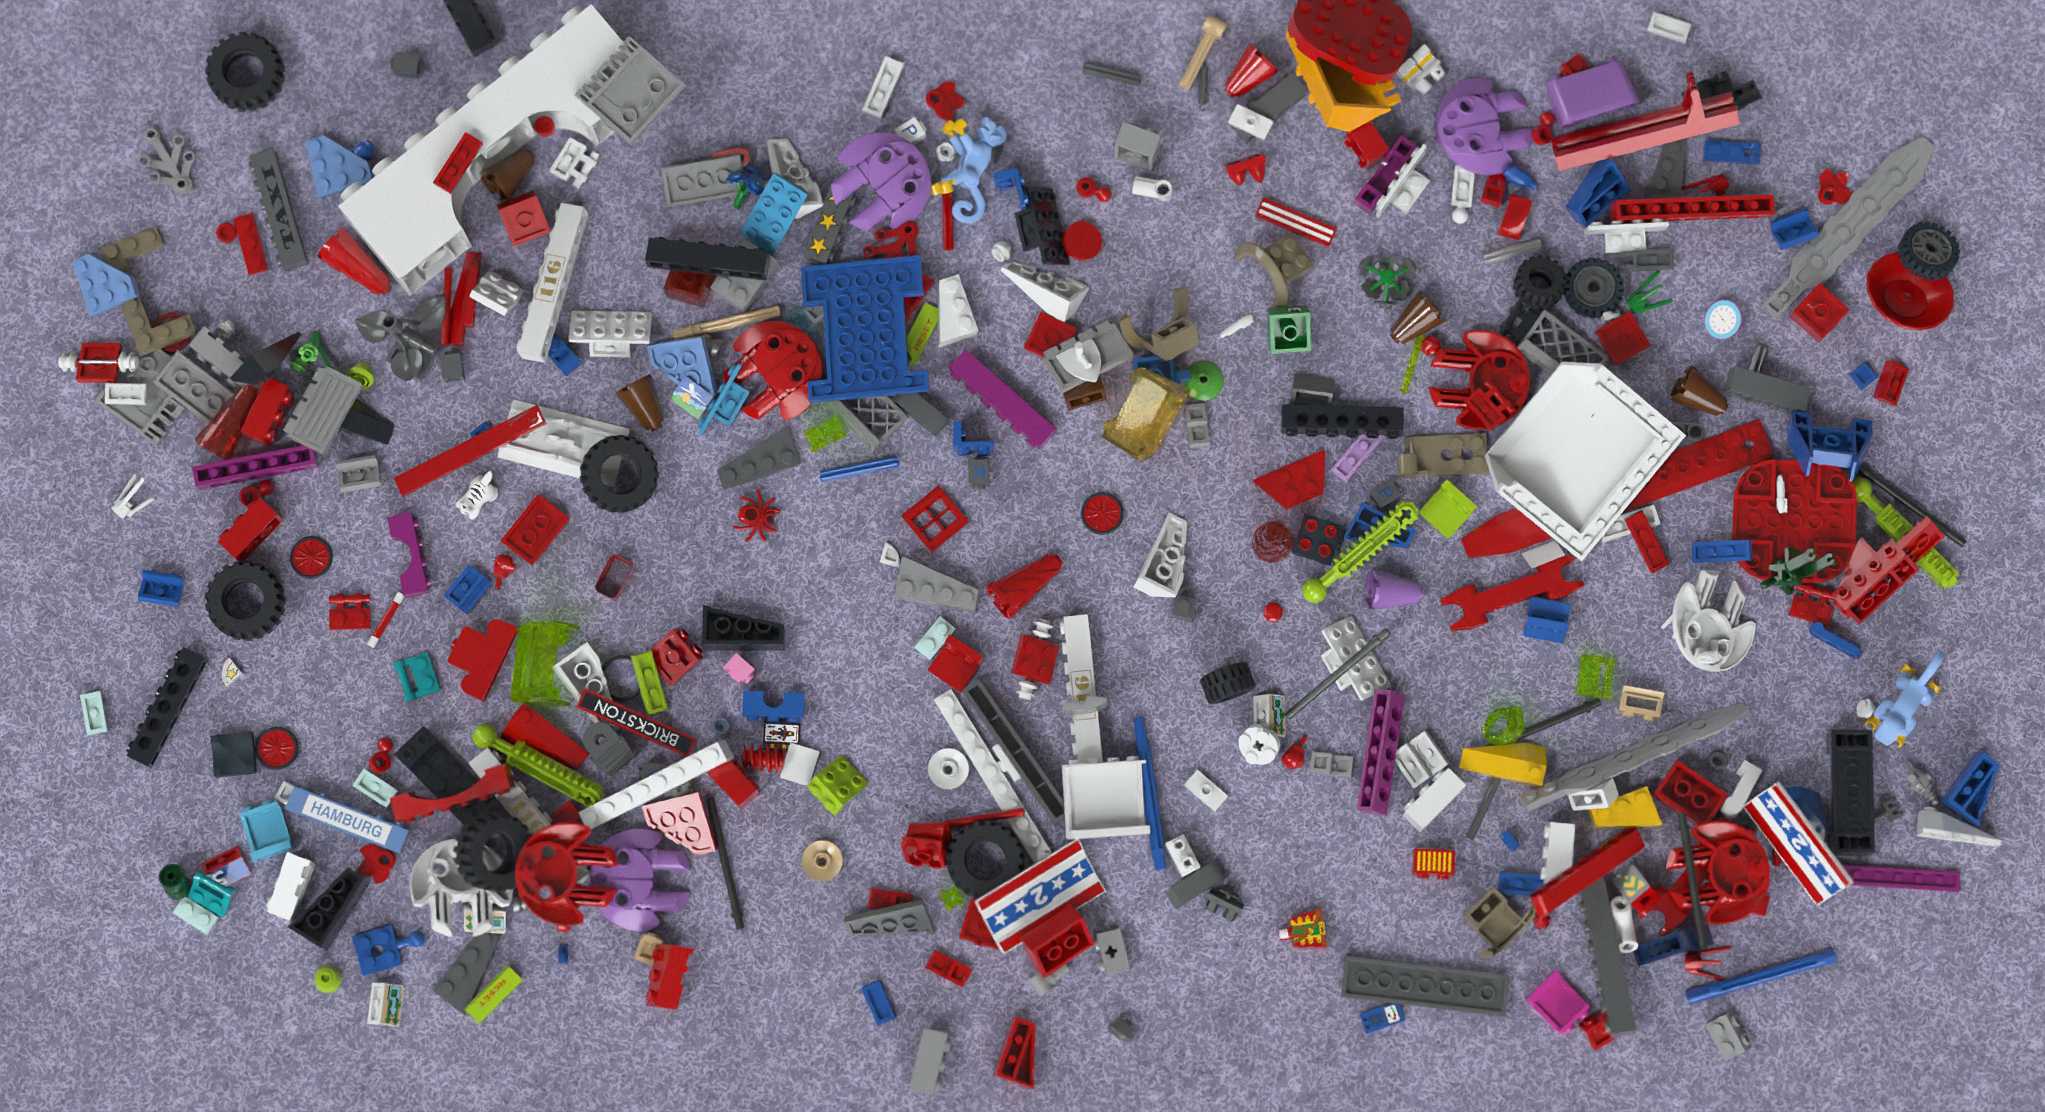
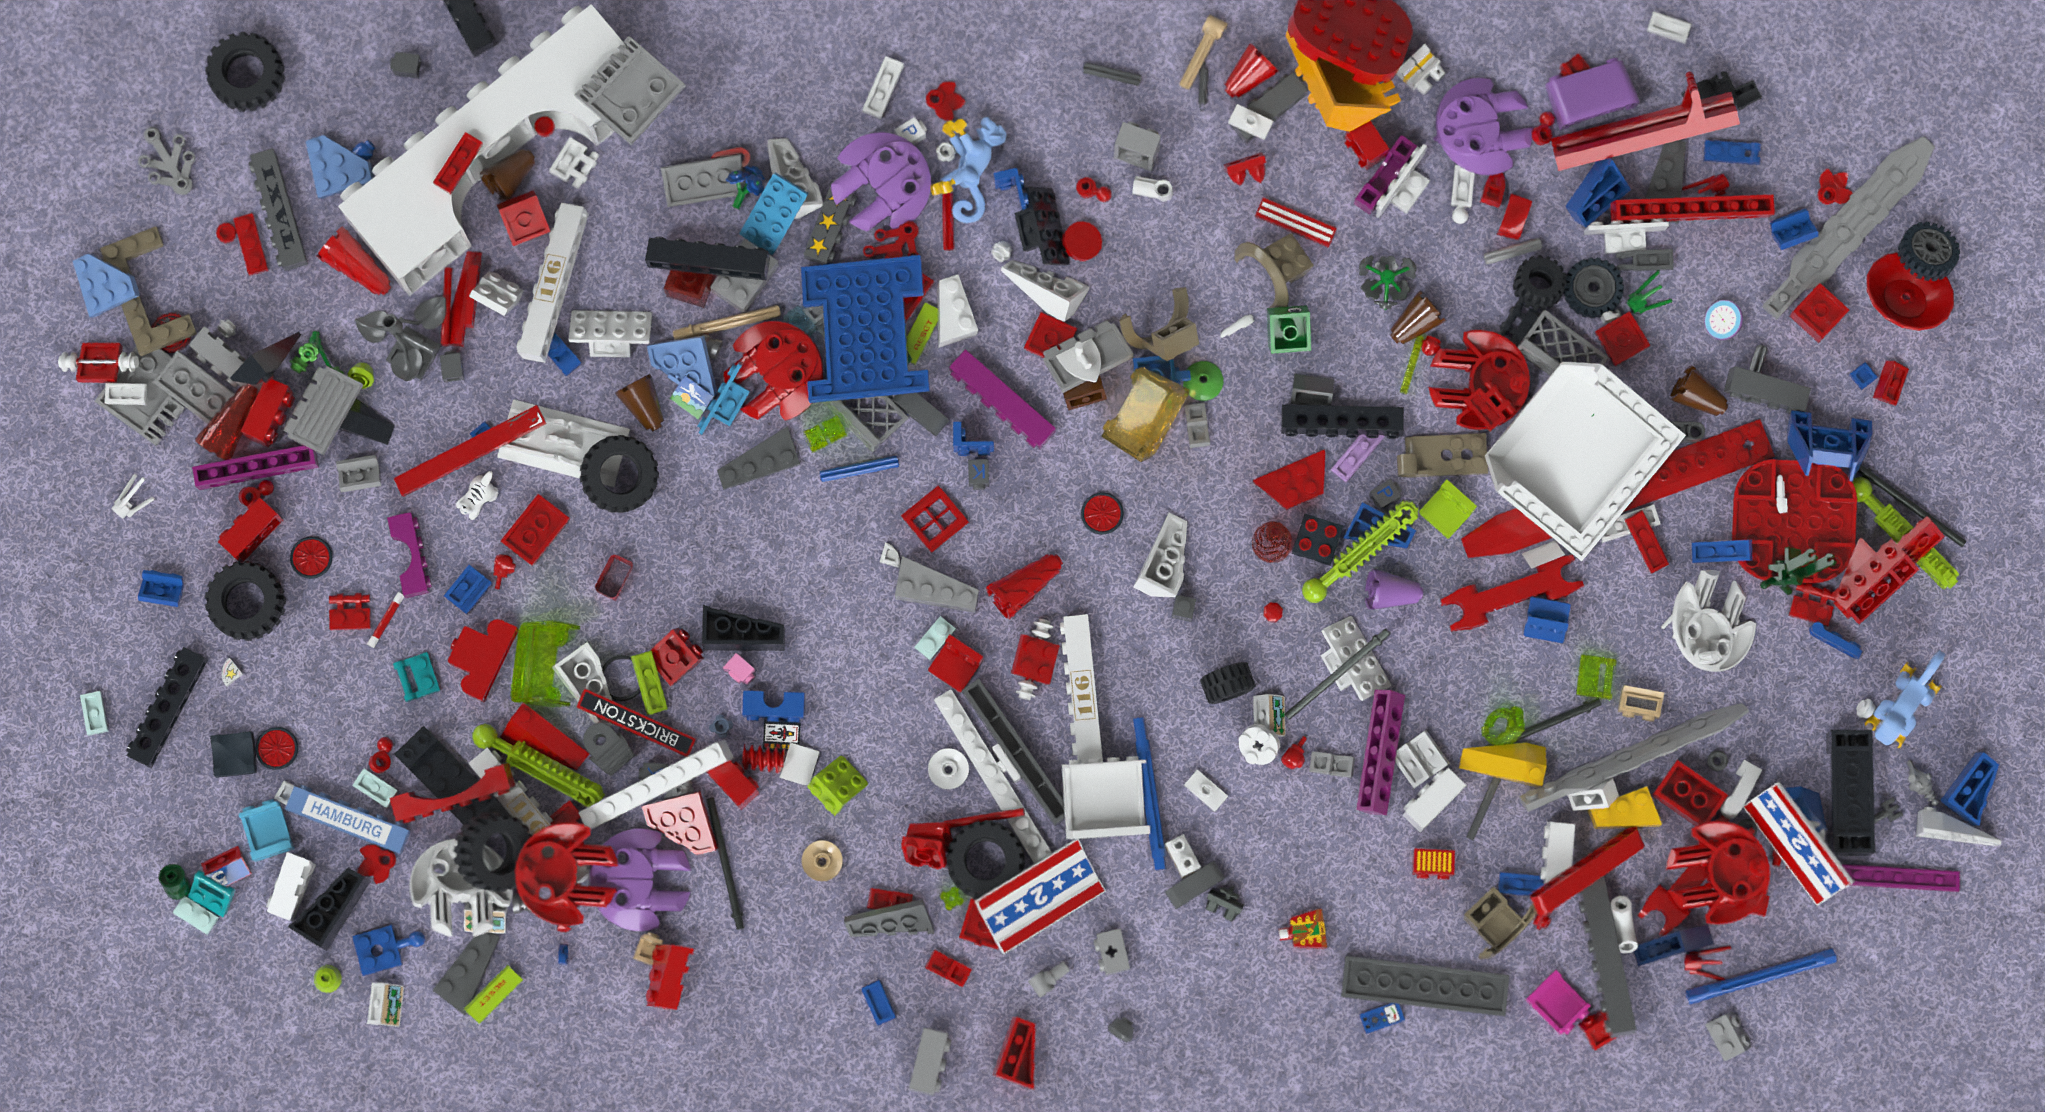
red animal [733,489,781,542] -> none
red brick [1020,904,1094,978] -> none
light grey slope [1064,696,1107,715] -> none
blue tile [1500,830,1520,852] -> none
blue plant [1502,164,1538,190] -> none
piece [1612,864,1661,914] -> none
pearl dark grey bar [1678,813,1707,949] -> none

